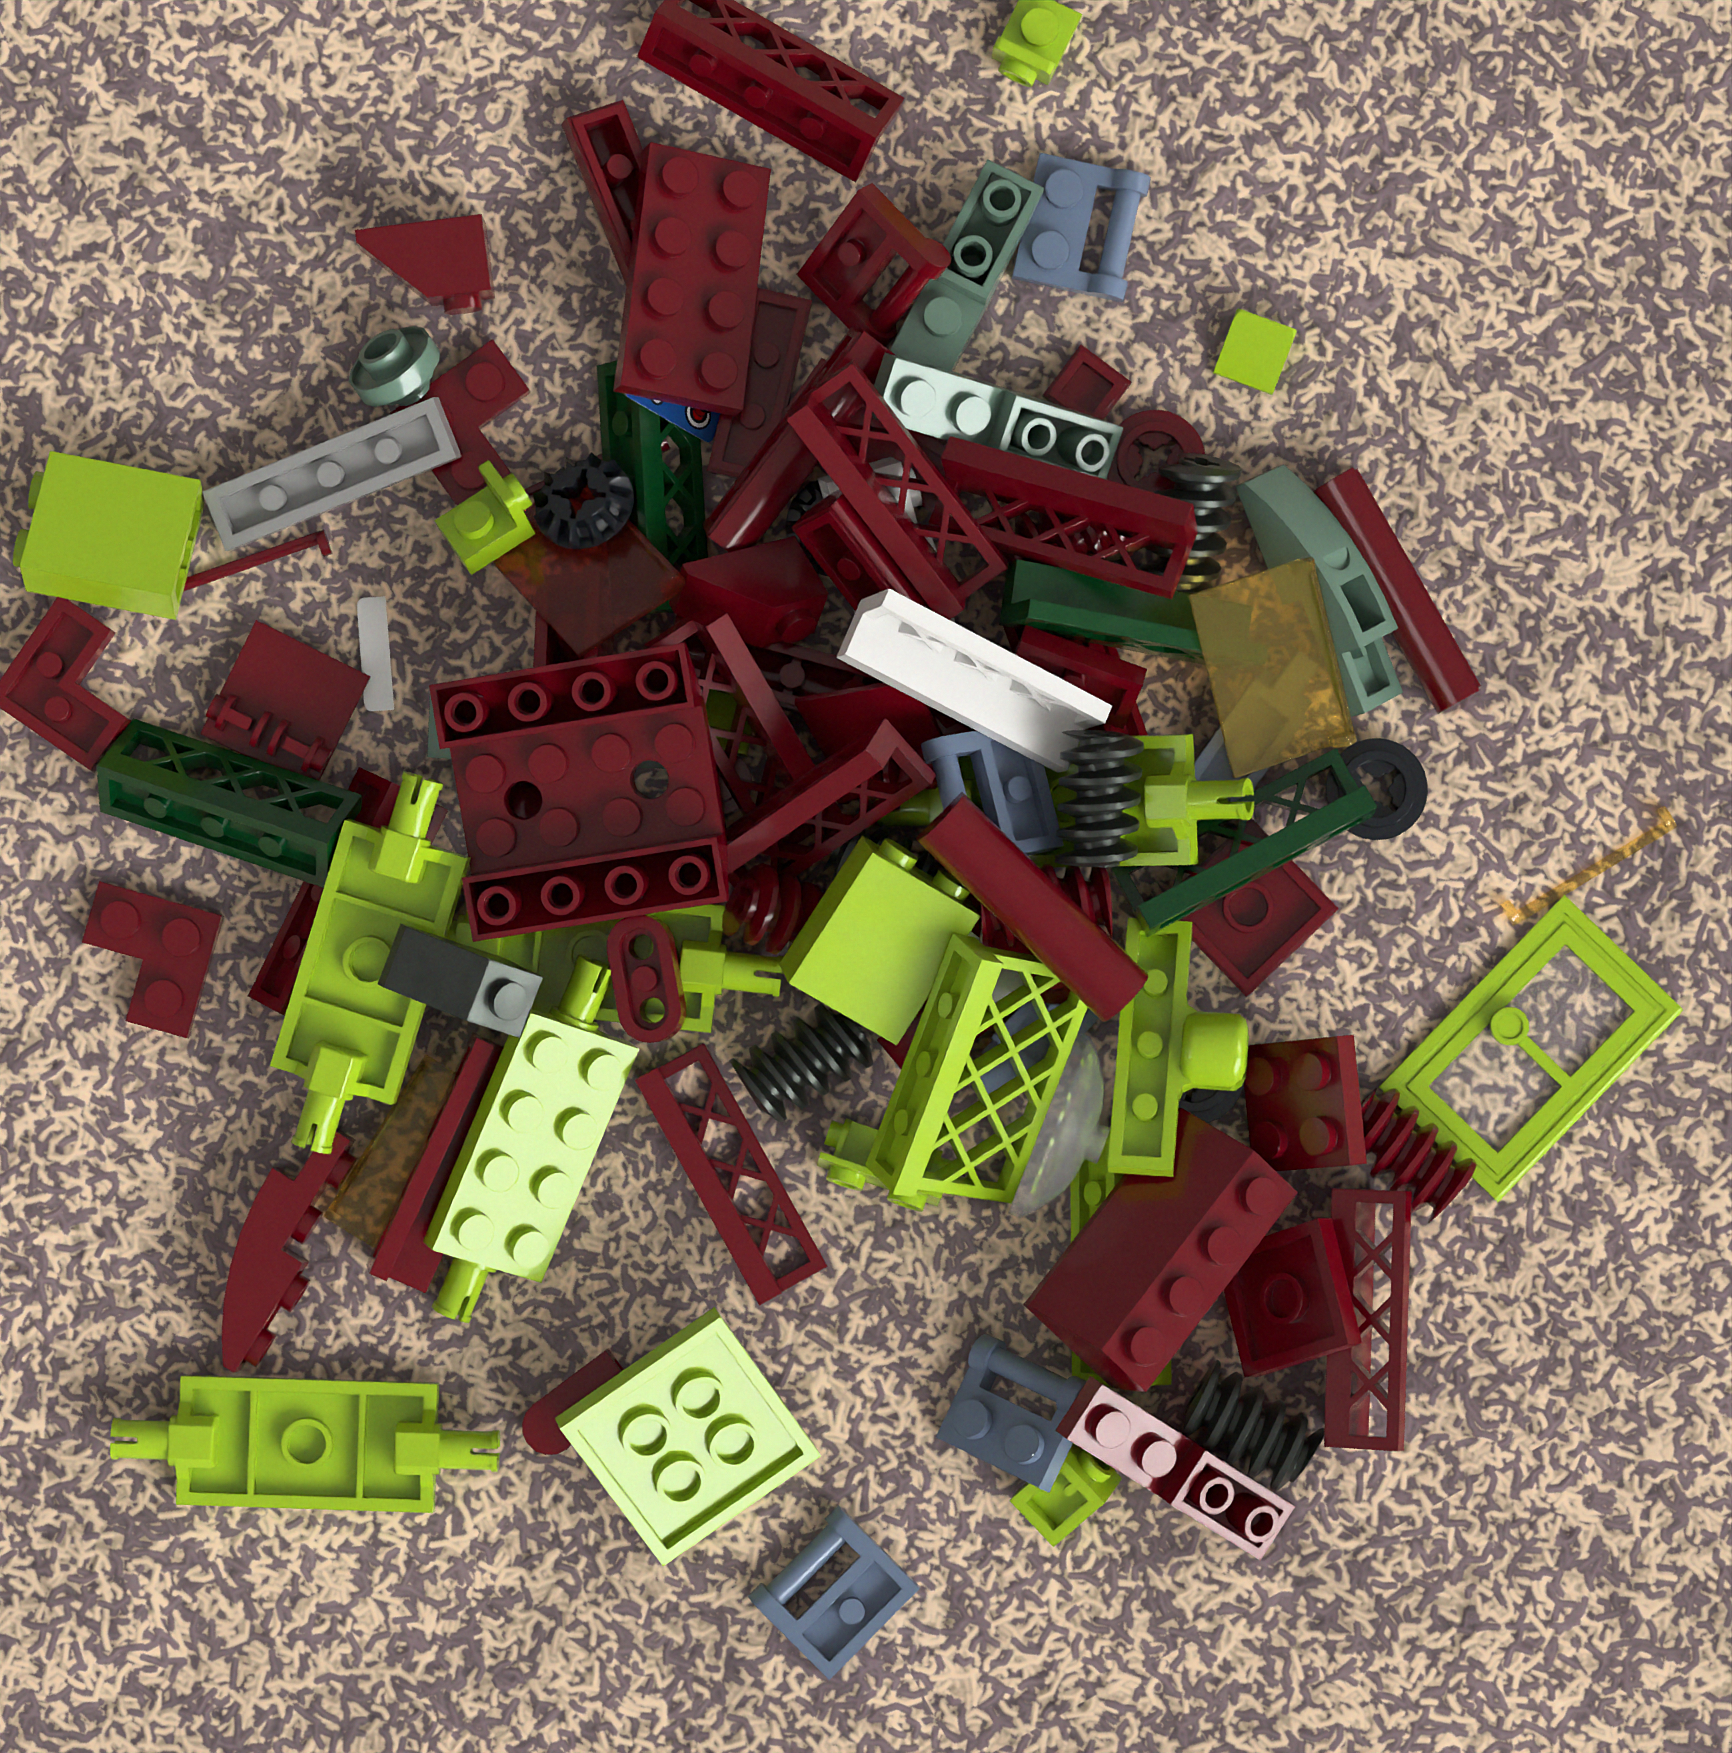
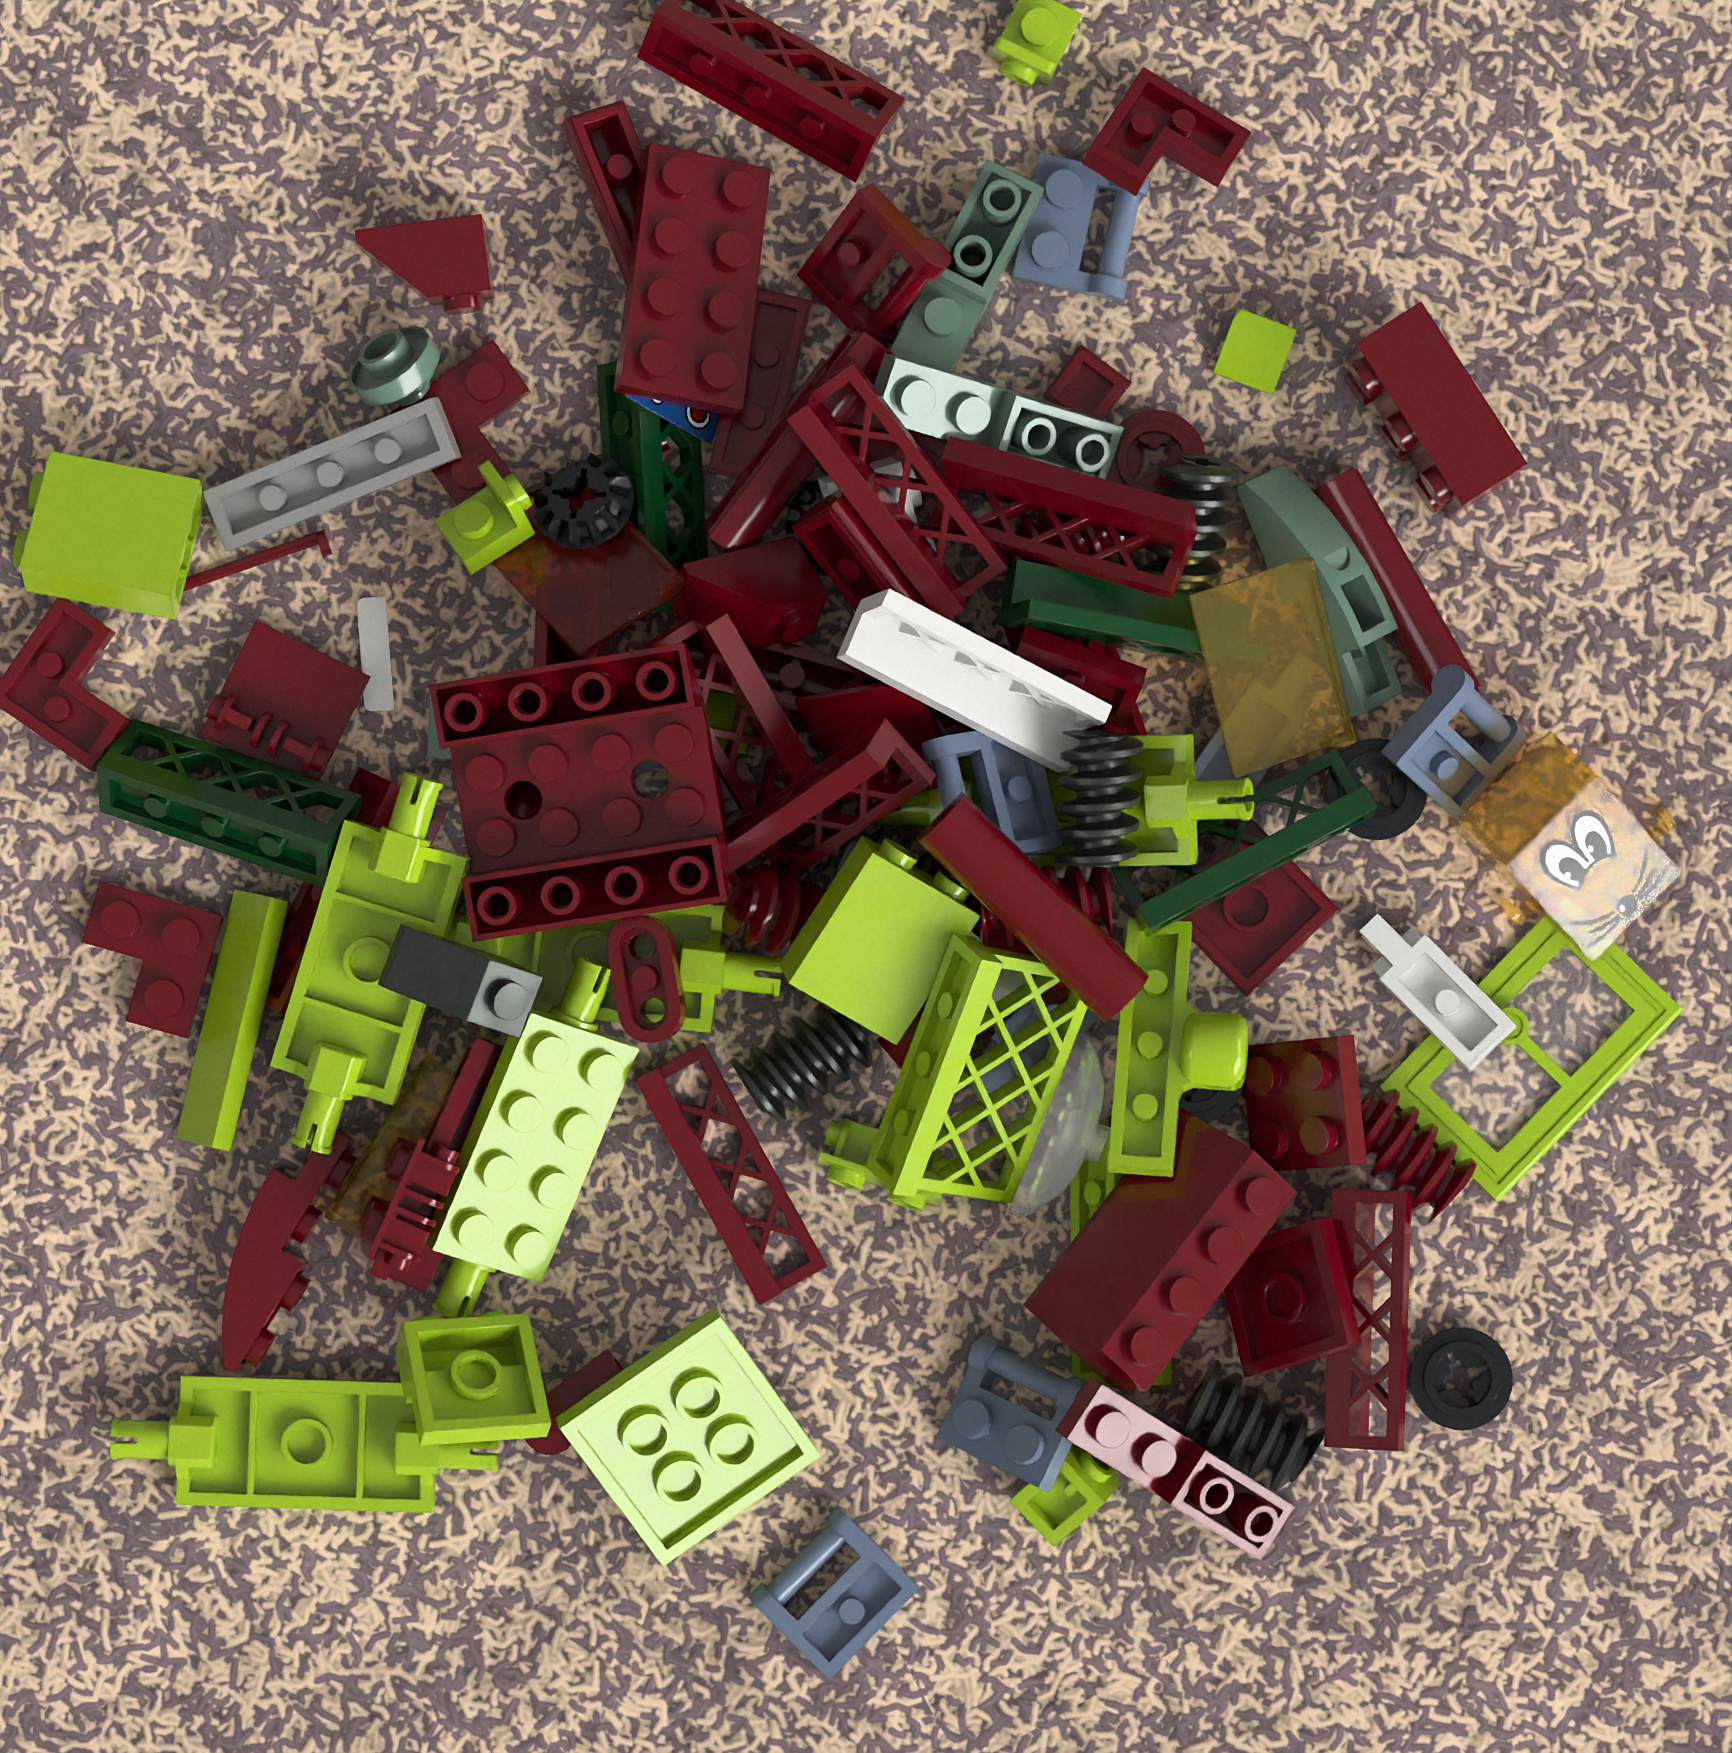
none -> lime tile [176,889,288,1151]
none -> dark red hinge [356,1126,461,1272]
none -> lime plate [395,1311,551,1446]
none -> dark red plate [1081,67,1252,196]
none -> dark red brick [1344,302,1528,519]
none -> white hinge [1359,914,1516,1072]
none -> sand blue plate [1381,664,1526,821]
none -> black gear [1409,1327,1513,1430]
none -> clear yellow slope [1454,731,1682,963]

